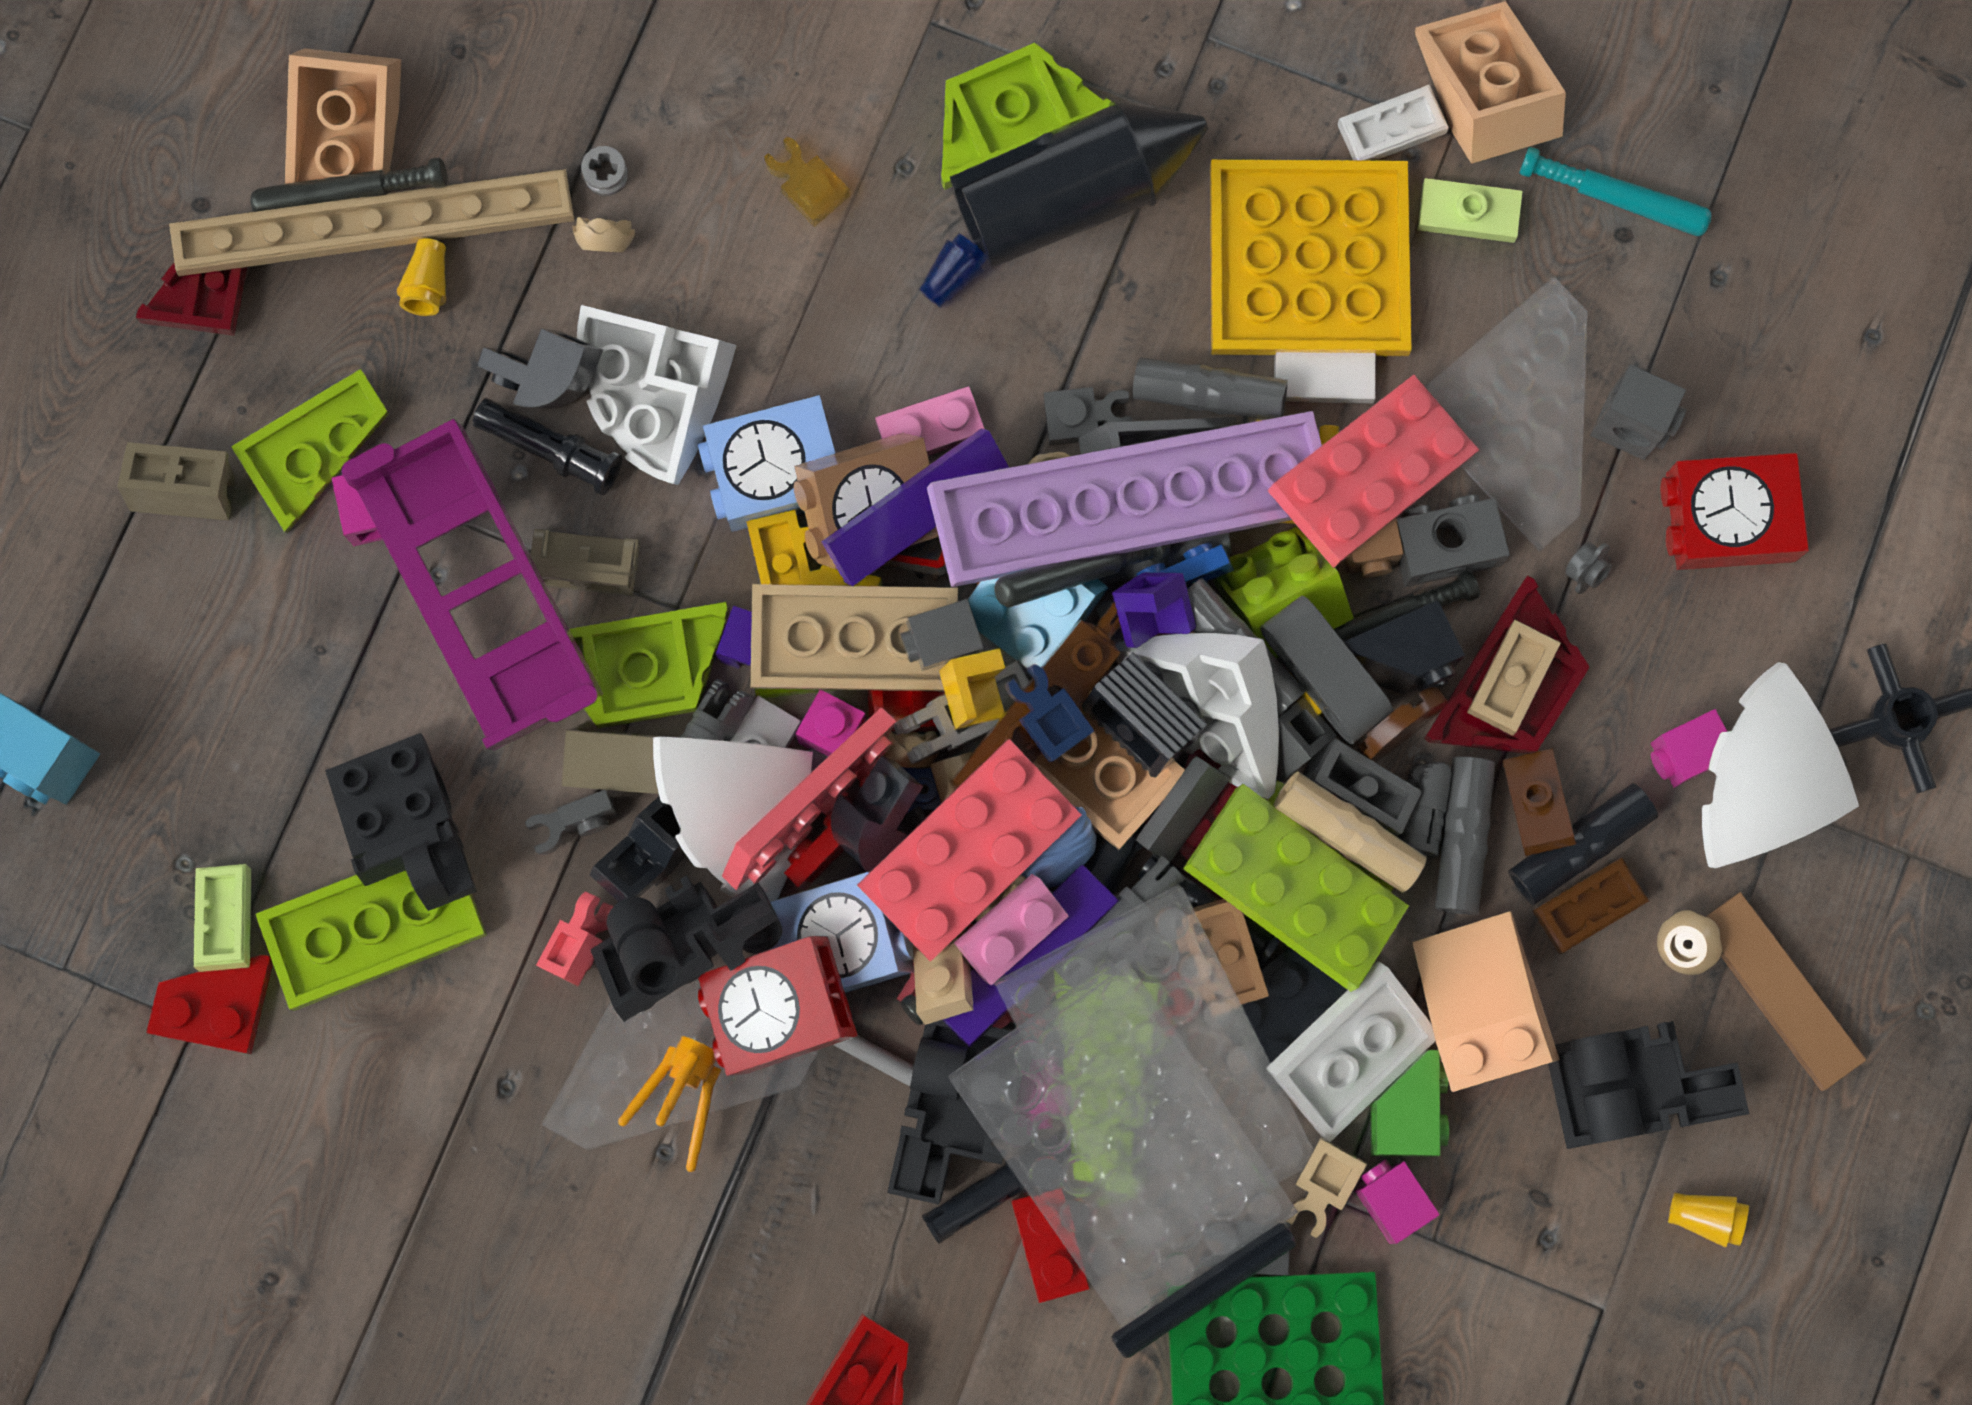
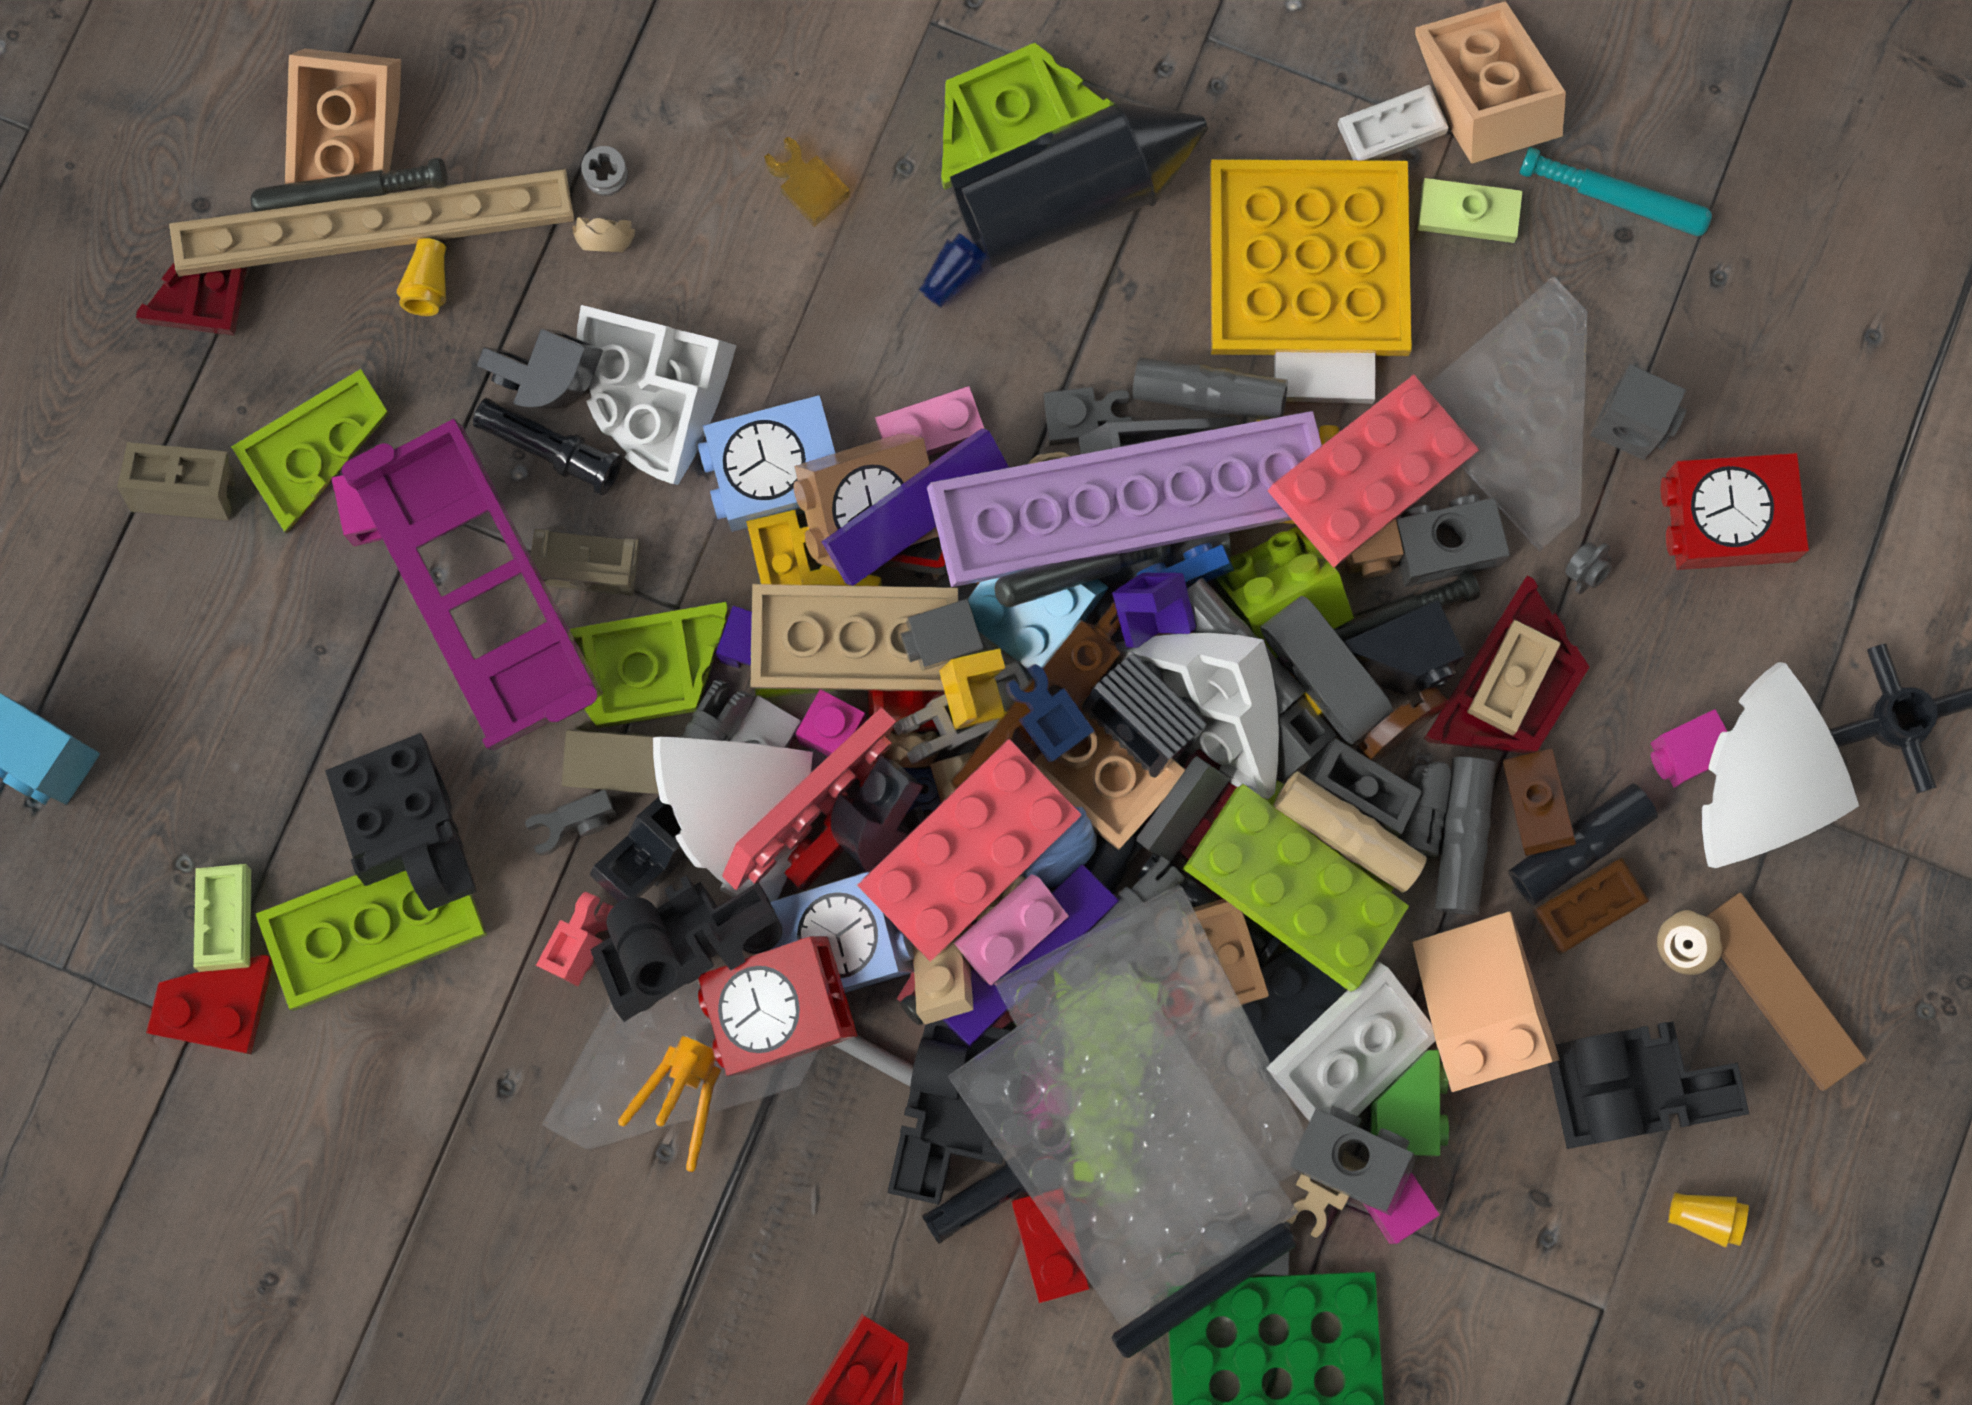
none -> dark grey brick [1289,1106,1417,1216]

